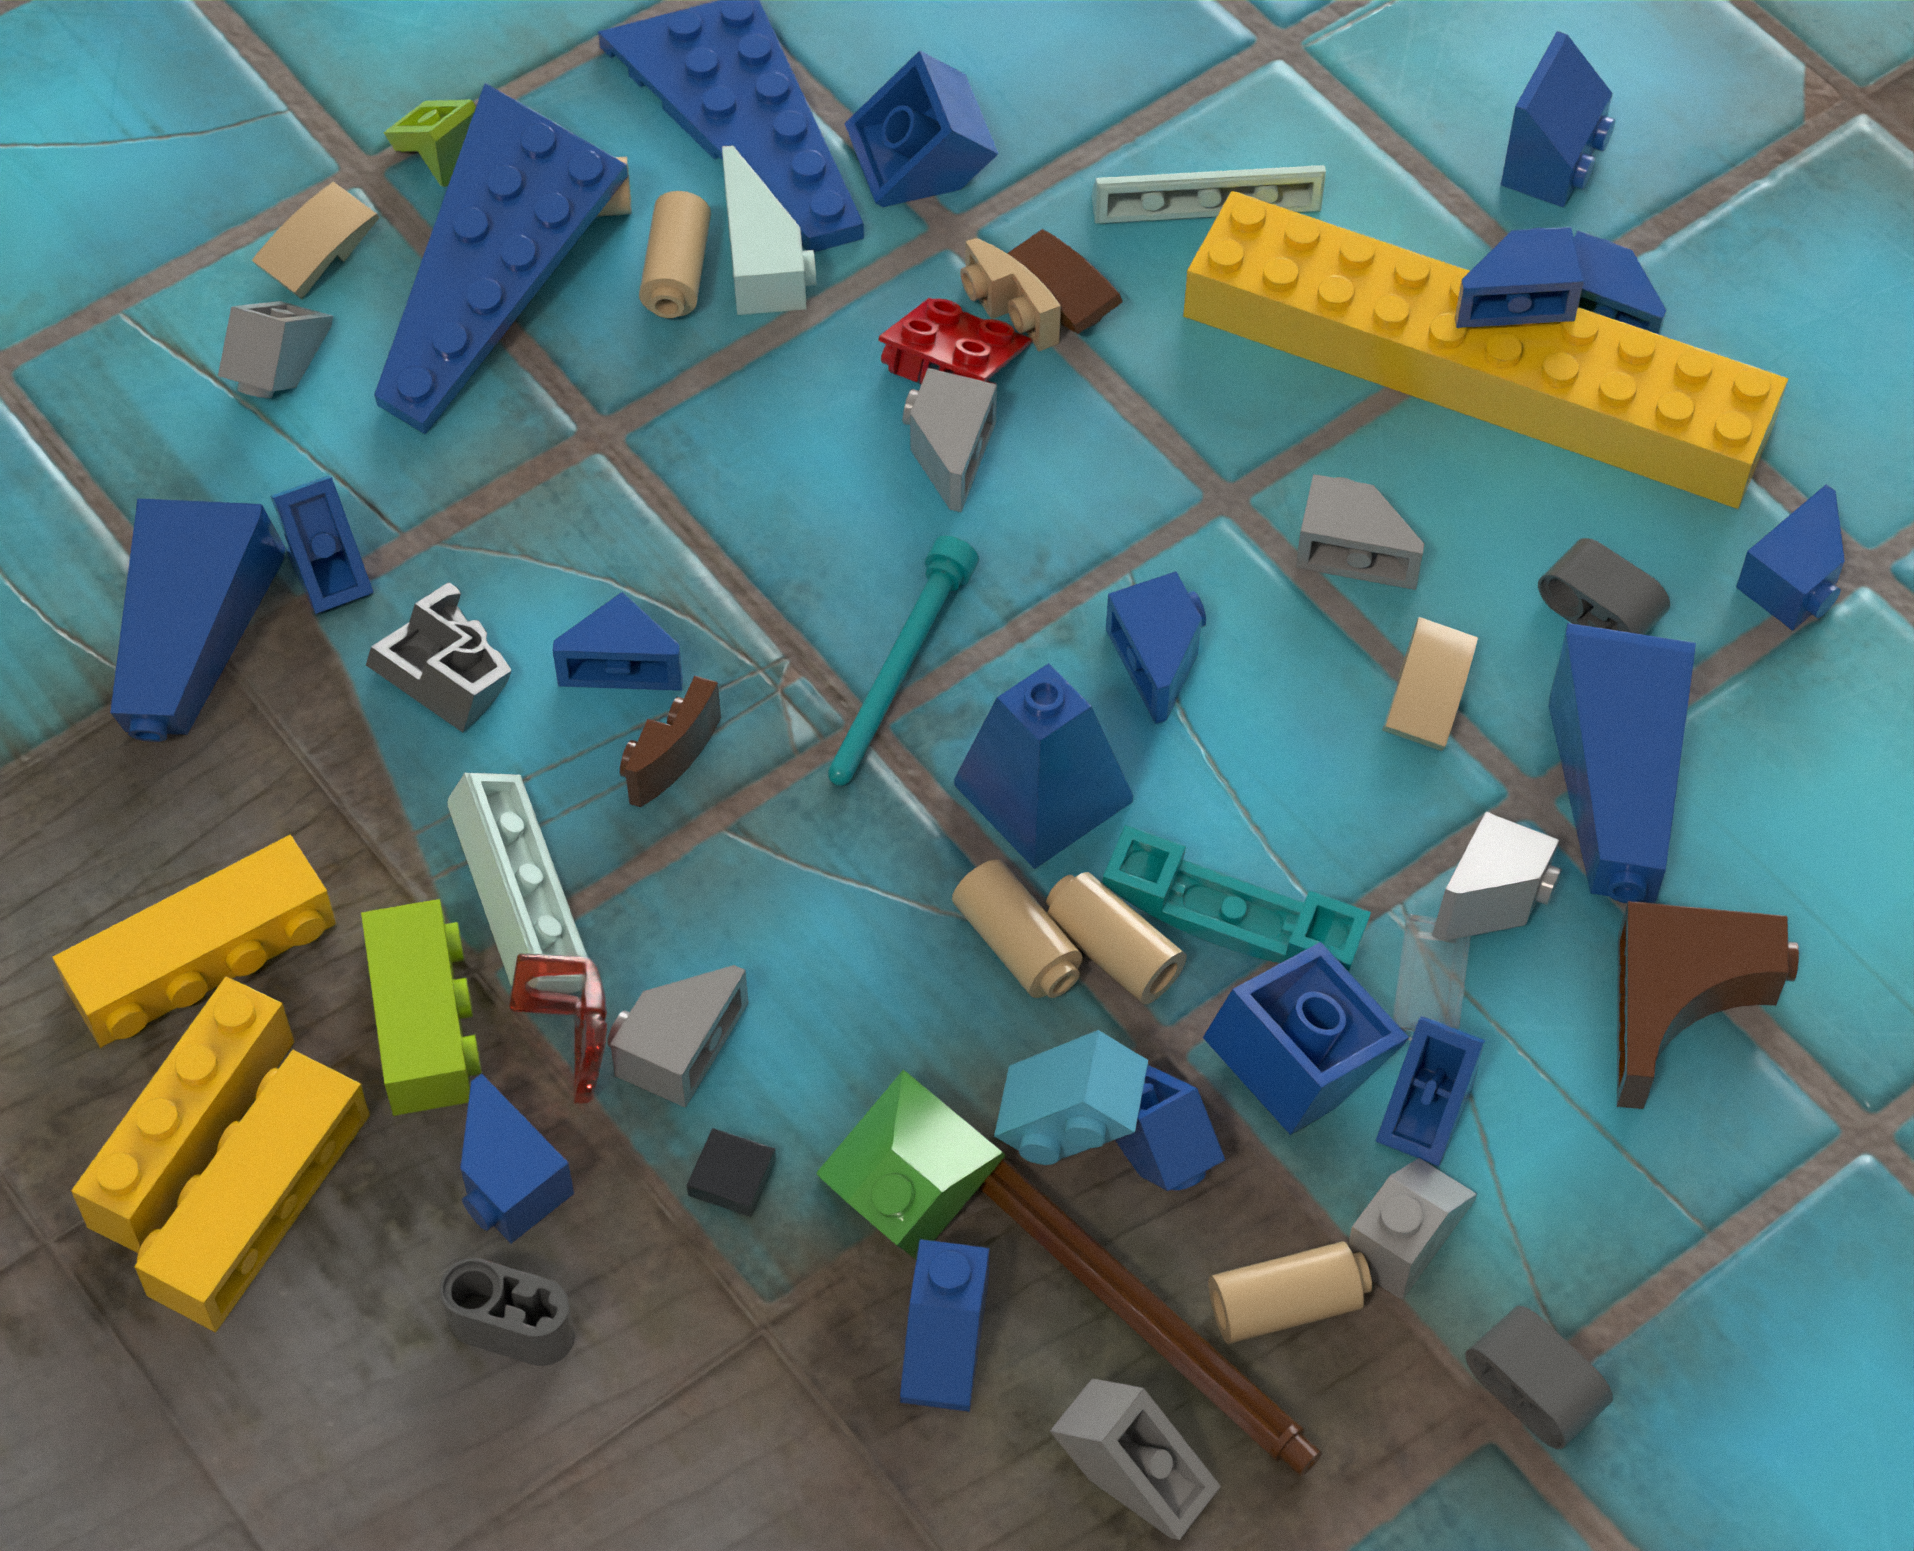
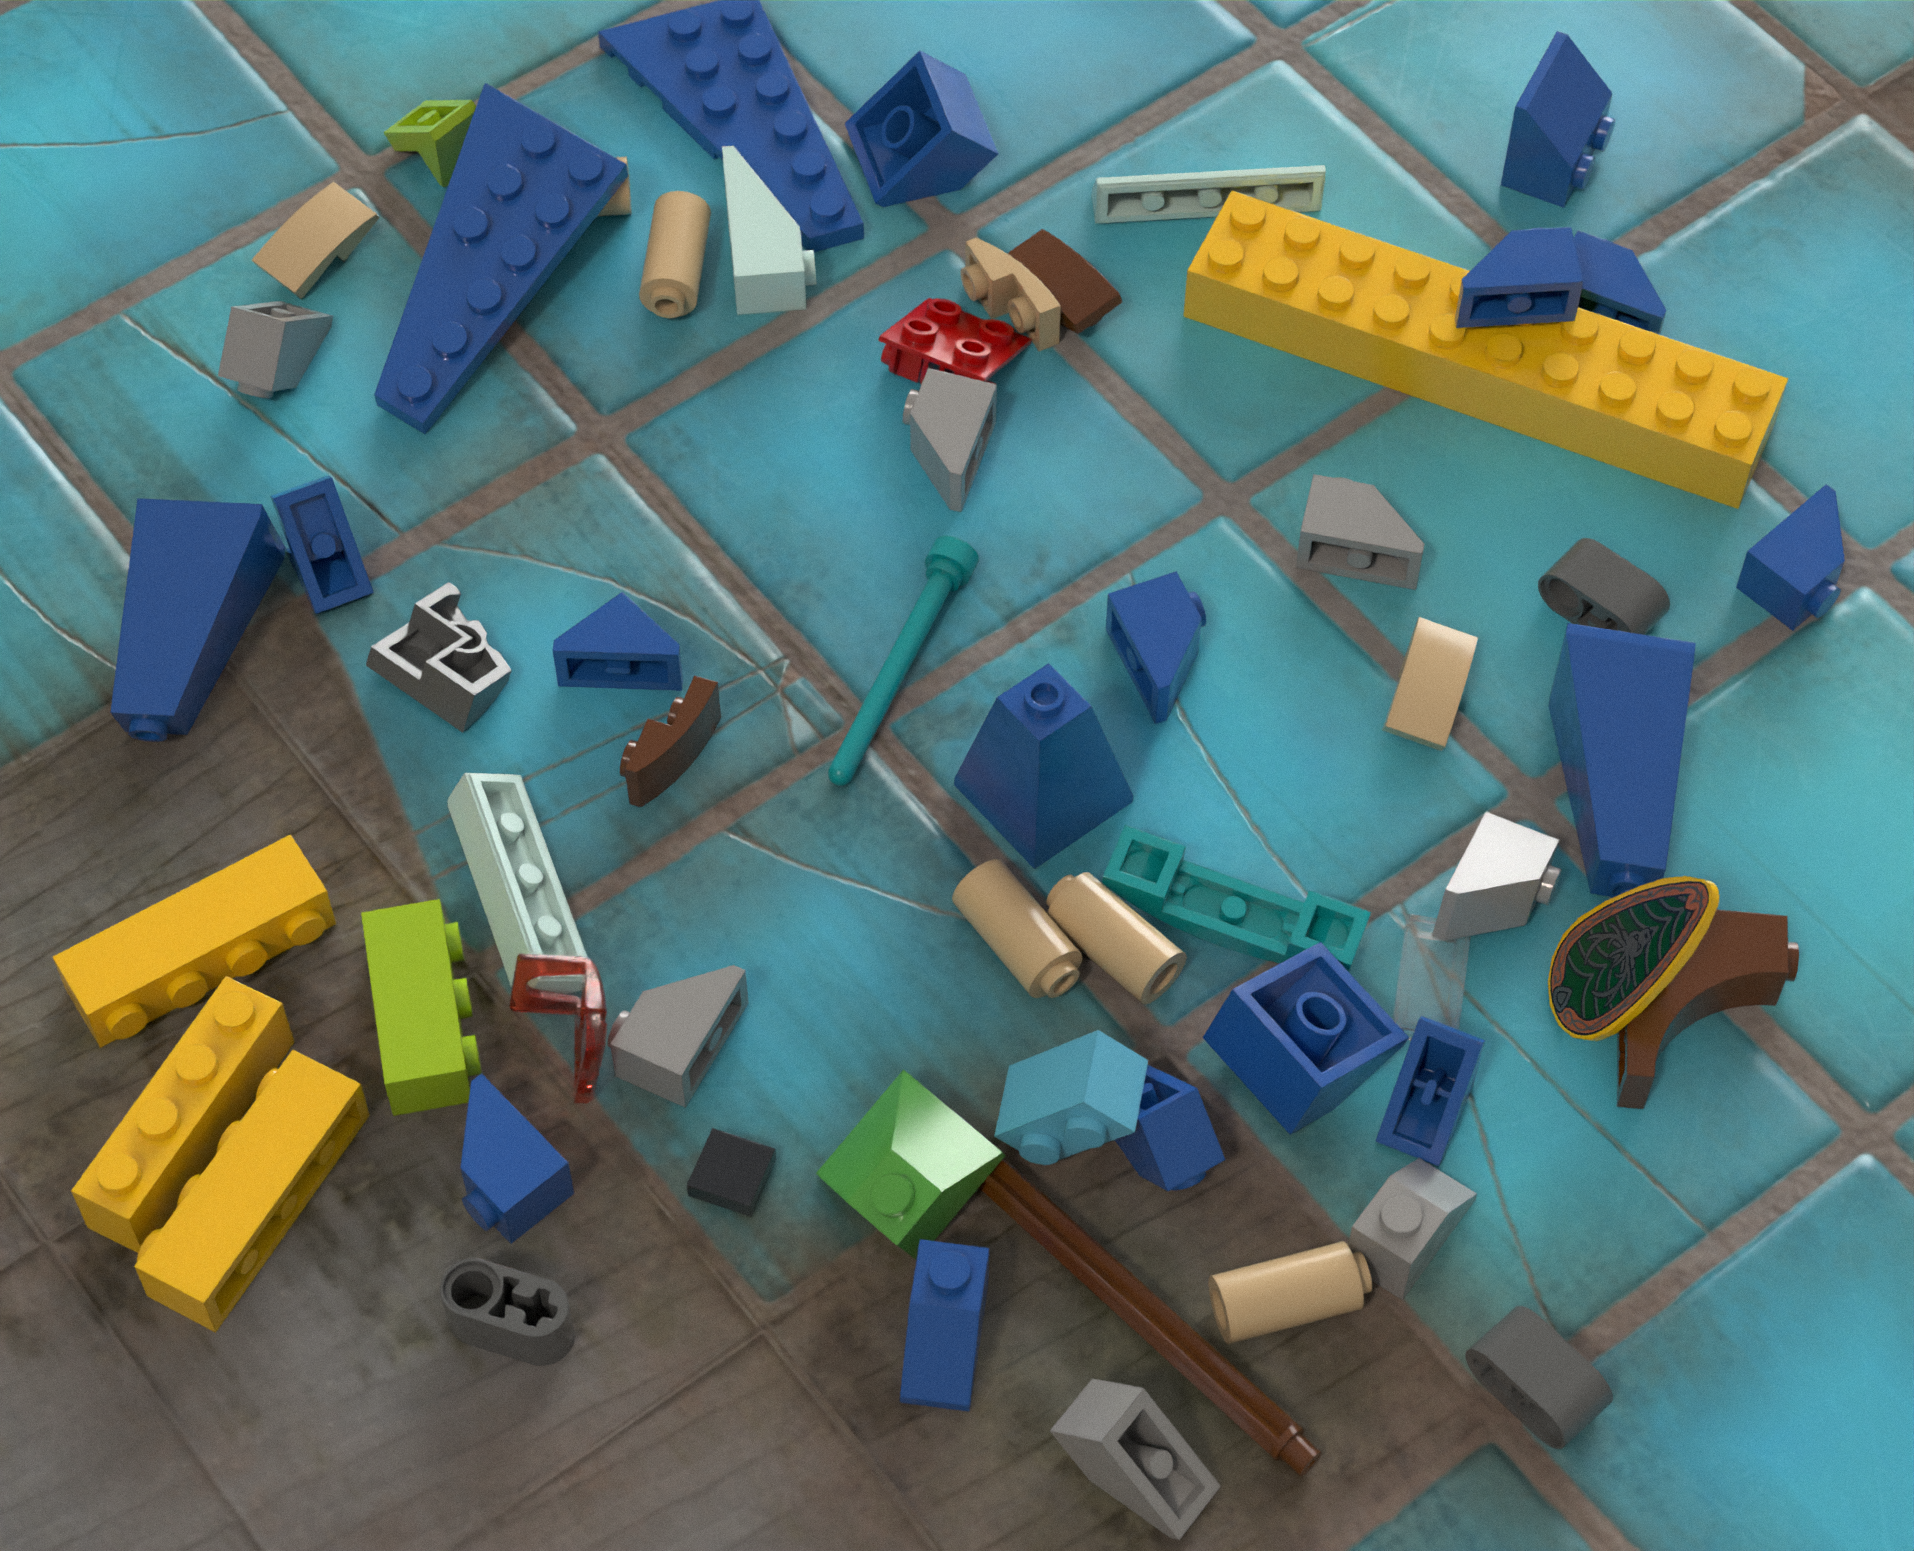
none -> shield [1548,876,1720,1042]

